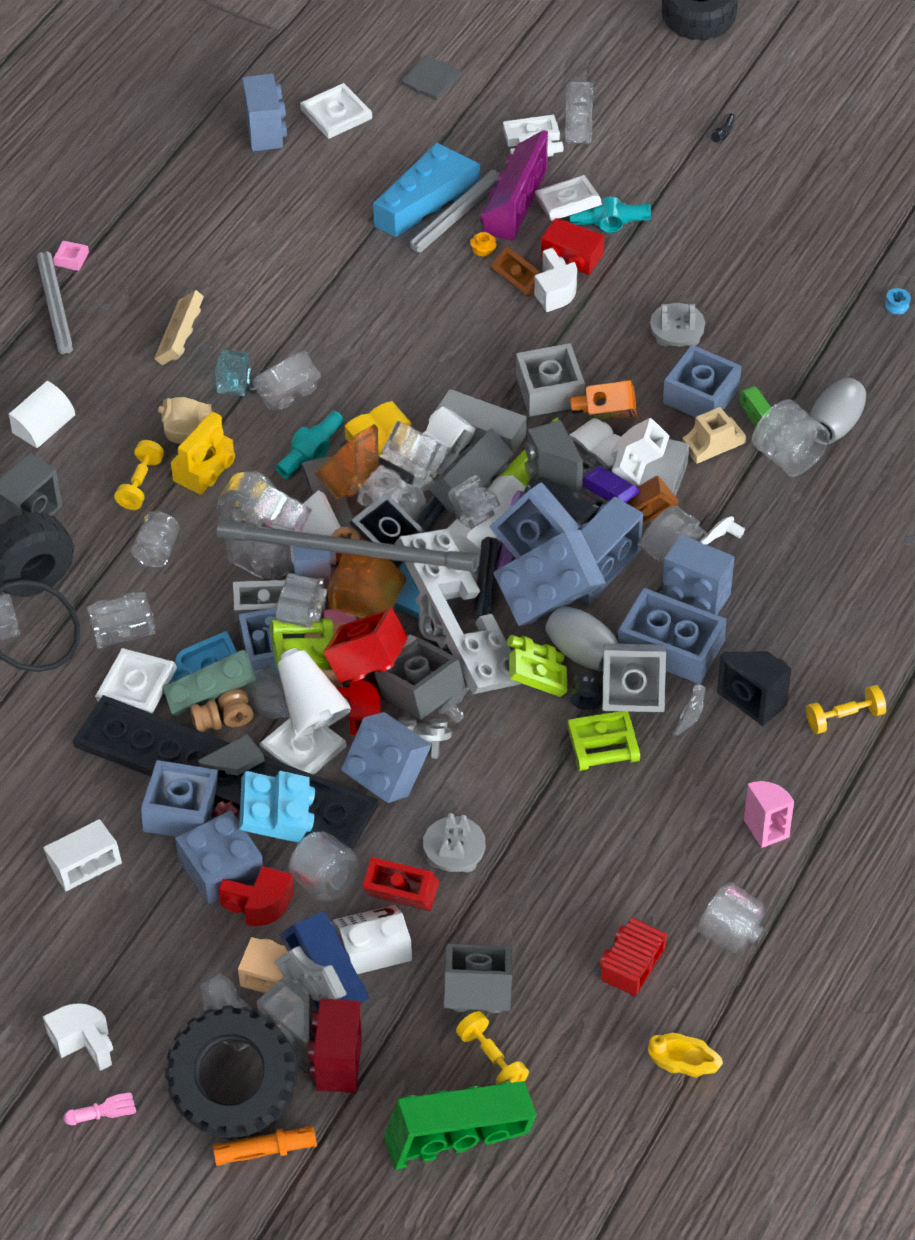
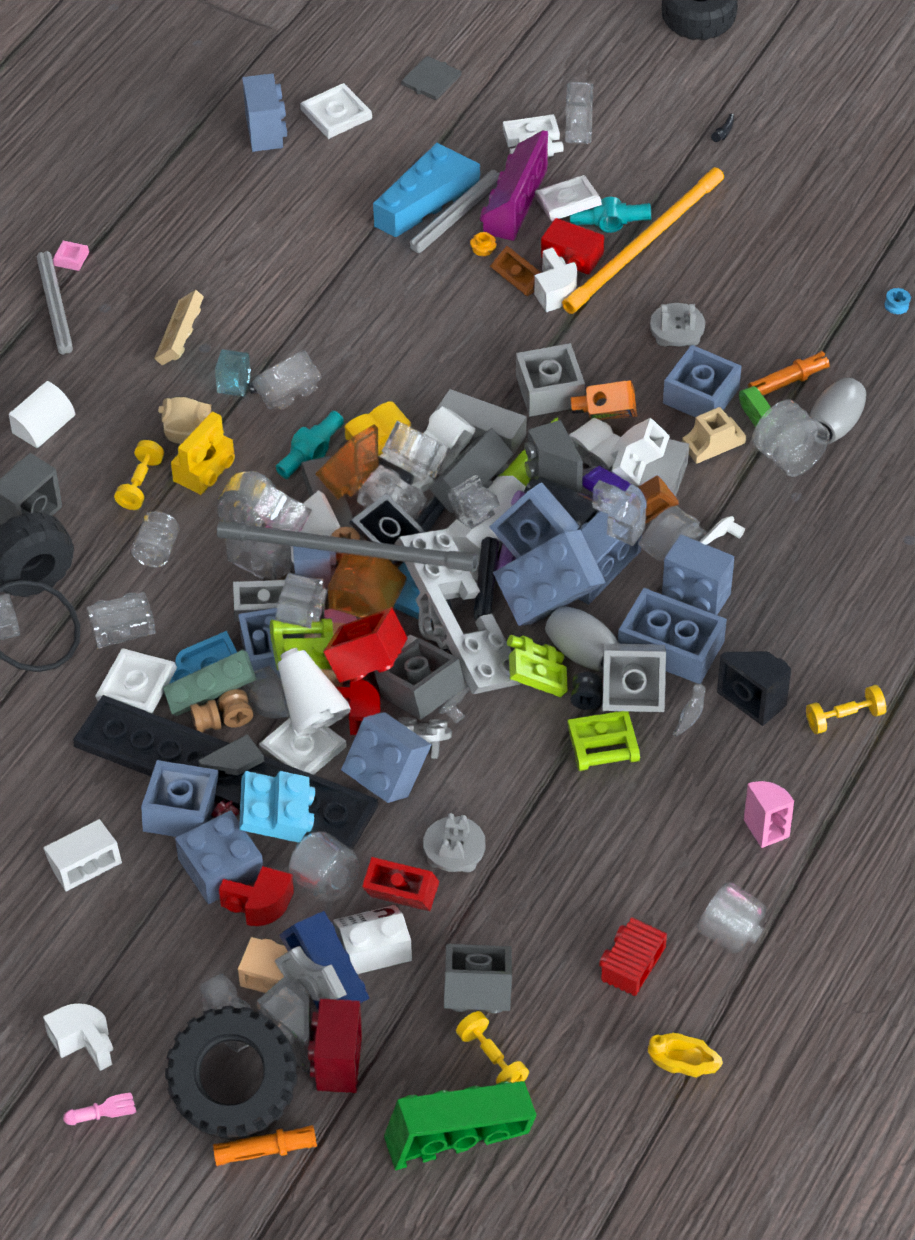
none -> light orange piece [562,167,724,314]
none -> clear brick [593,480,647,546]
none -> orange pin [748,351,830,396]

